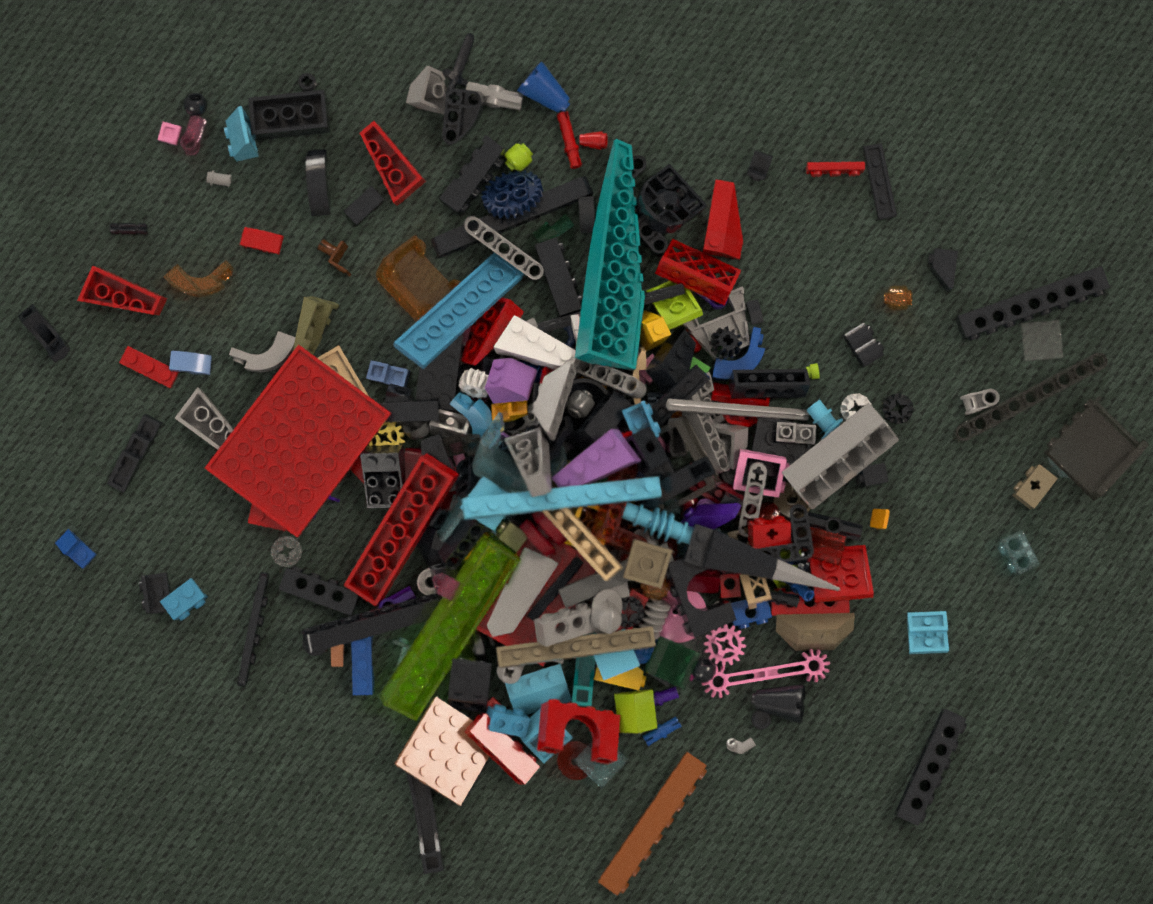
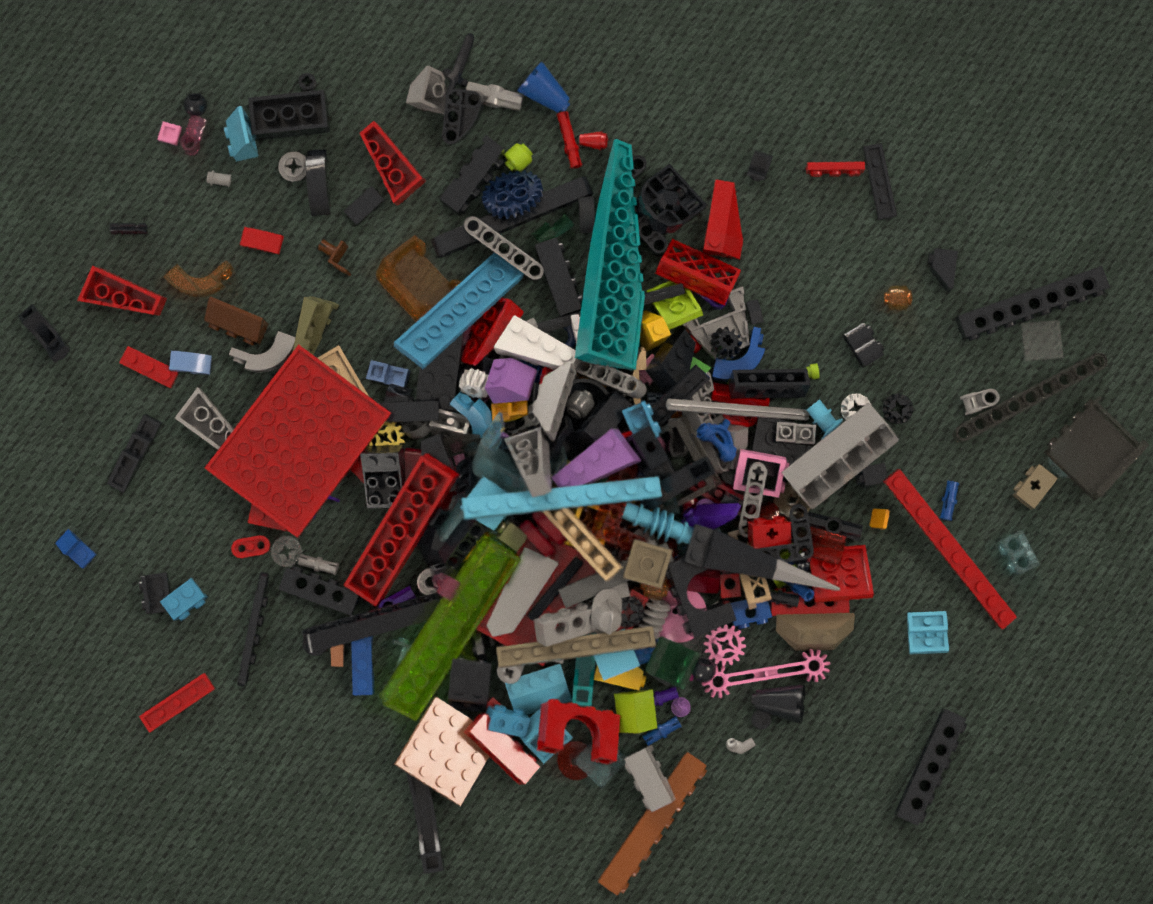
none -> red plate [139,673,216,733]
none -> reddish brown slope [204,296,269,346]
none -> red plate [231,535,271,558]
none -> light grey gear [278,152,306,182]
none -> light grey pin [298,554,339,575]
none -> light grey wedge [625,745,676,812]
none -> medium lavender plate [671,697,691,717]
none -> blue piece [696,419,737,462]
none -> red plate [883,469,1017,630]
none -> blue pin [940,481,959,521]

